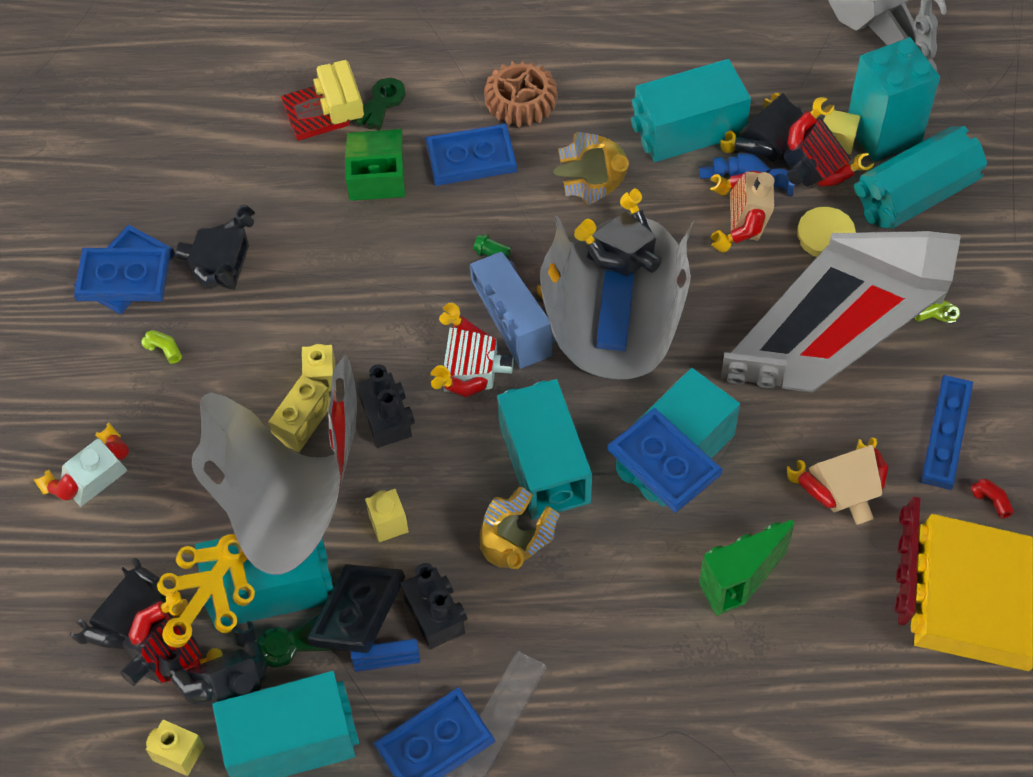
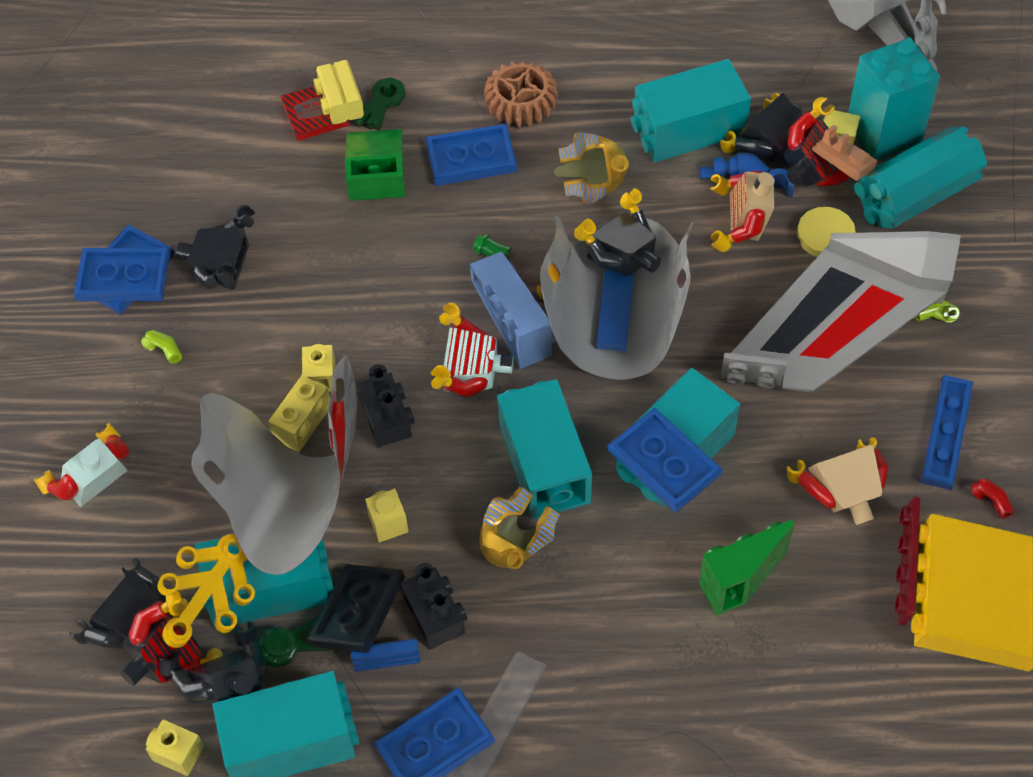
none -> nougat plate [812,125,877,181]

